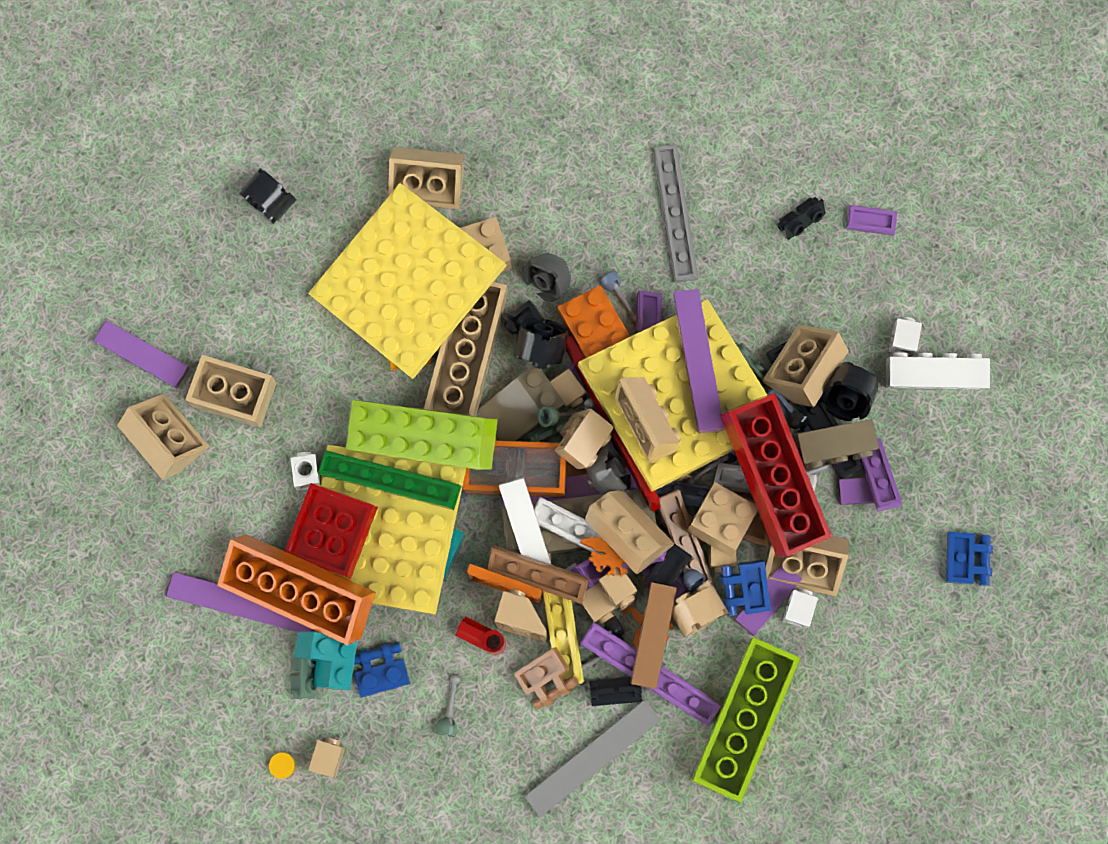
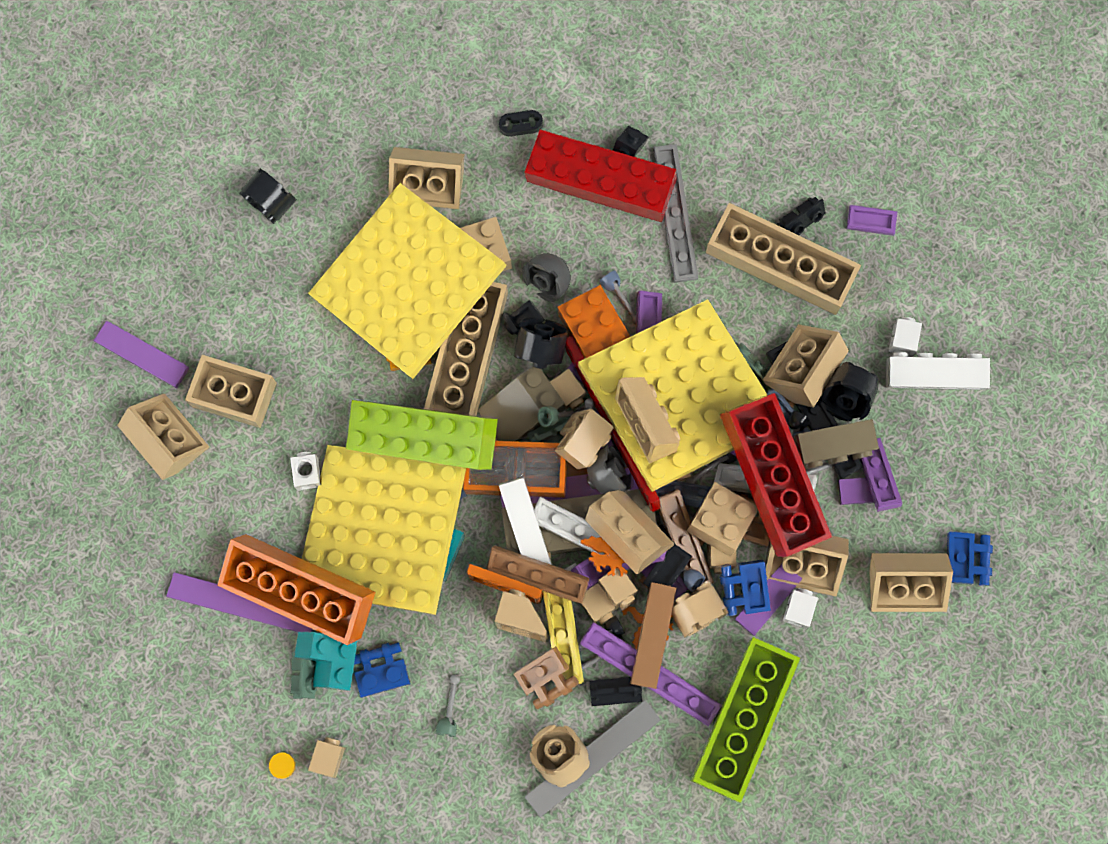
red plate [284,483,378,579] -> none
green tile [318,450,462,510] -> none
red piece [455,616,506,656] -> none
medium lavender tile [673,289,724,434] -> none
none -> black beam [498,110,543,137]
none -> red brick [524,129,677,223]
none -> tan brick [530,725,590,787]
none -> black bracket [613,126,649,157]
none -> tan brick [706,203,861,315]
none -> tan slope [869,553,953,612]

